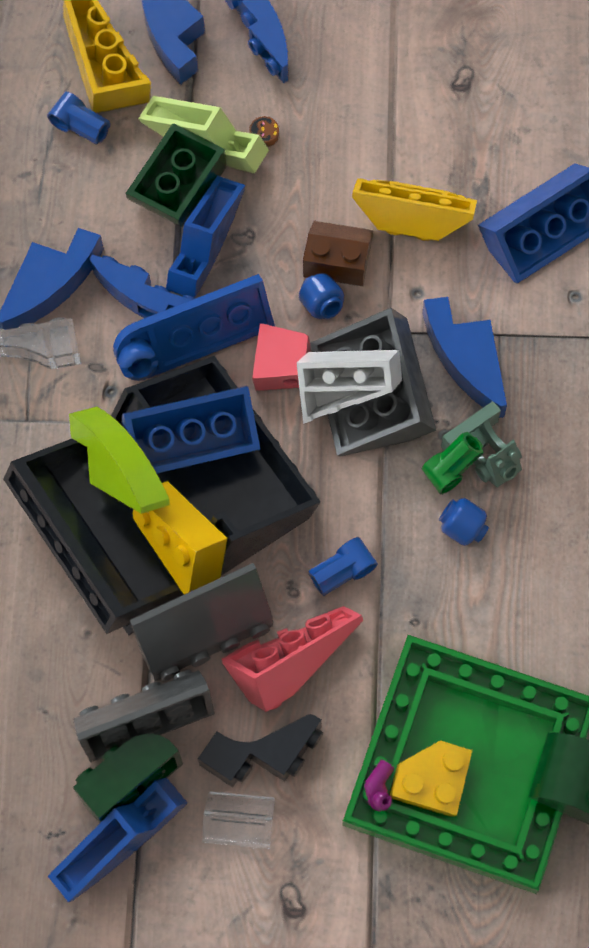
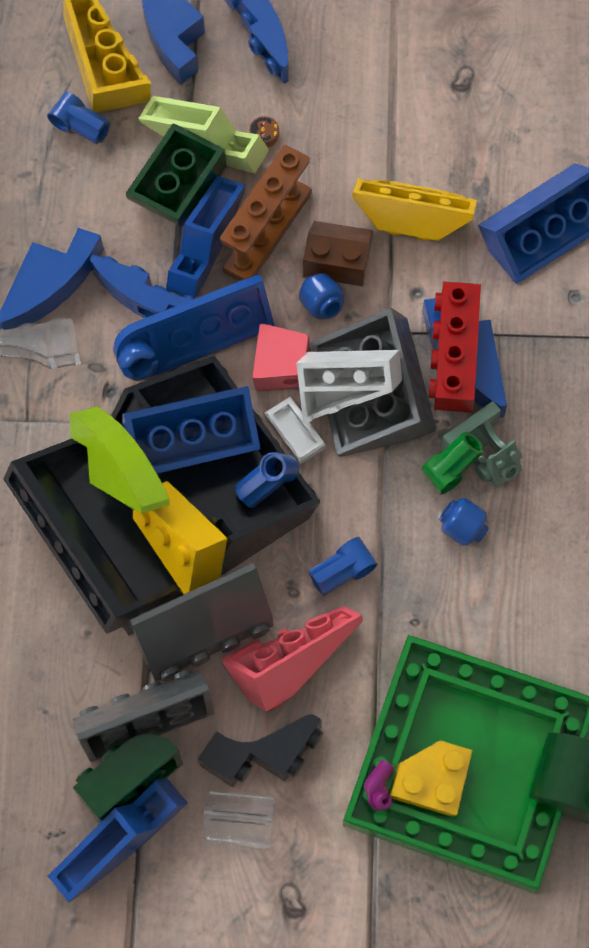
none -> dark orange fence [220,145,312,281]
none -> blue piece [235,453,299,508]
none -> white tile [264,396,326,465]
none -> red brick [428,281,481,413]

